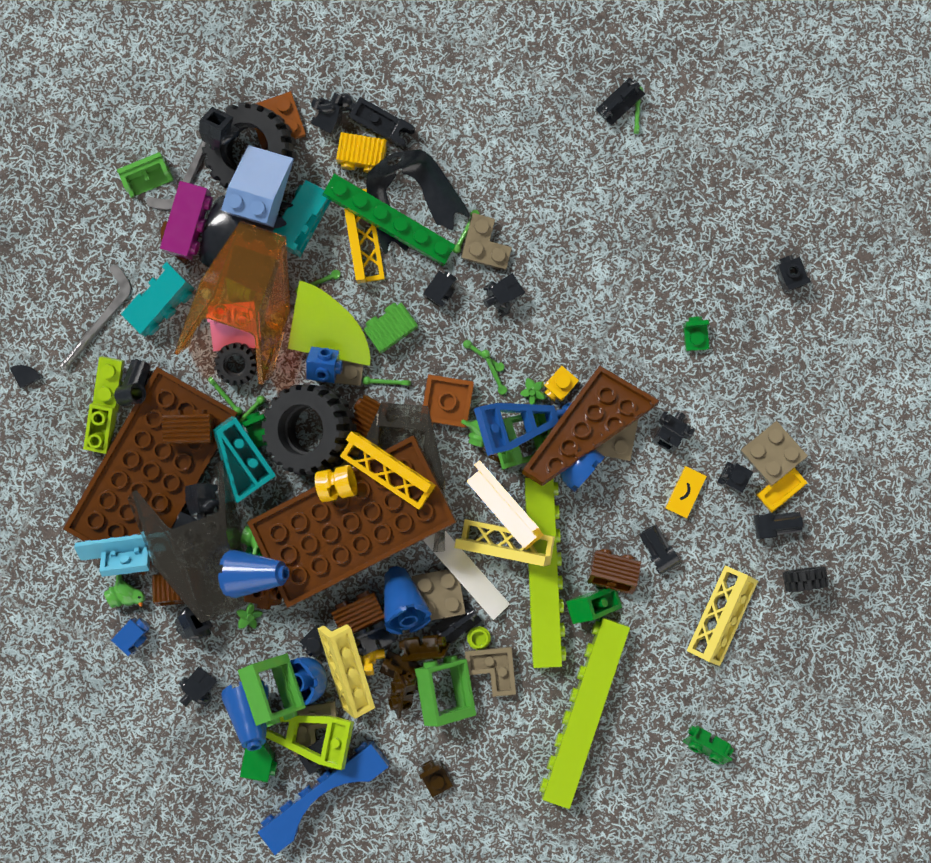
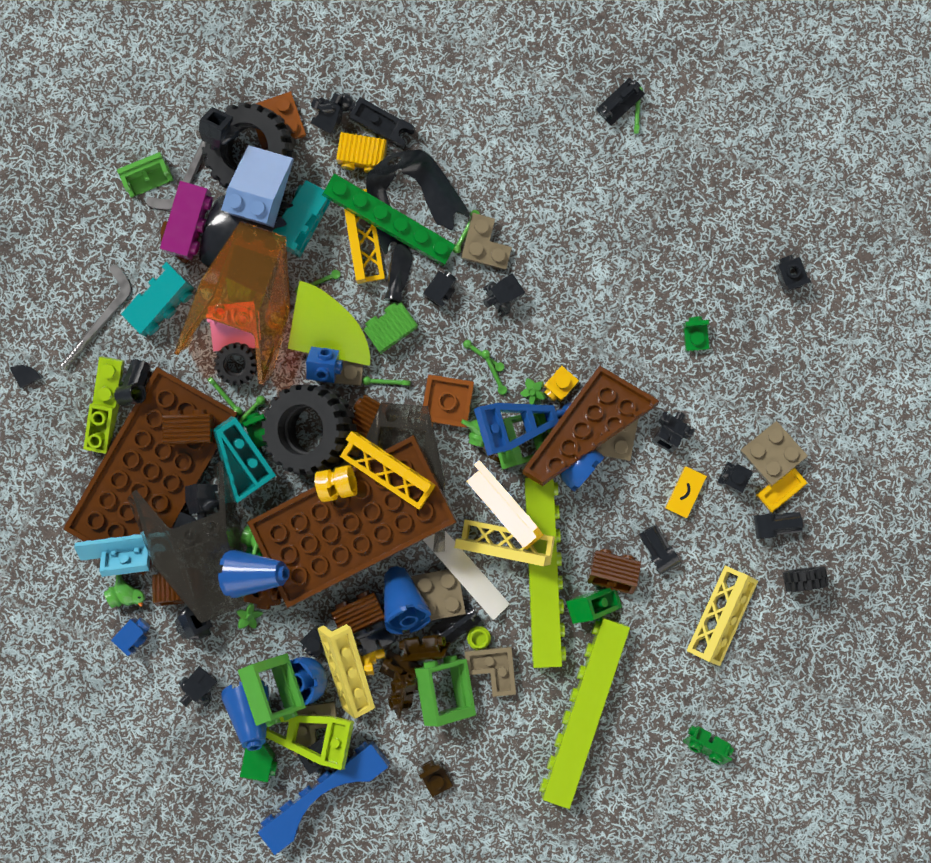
none -> black piece [384,244,413,303]

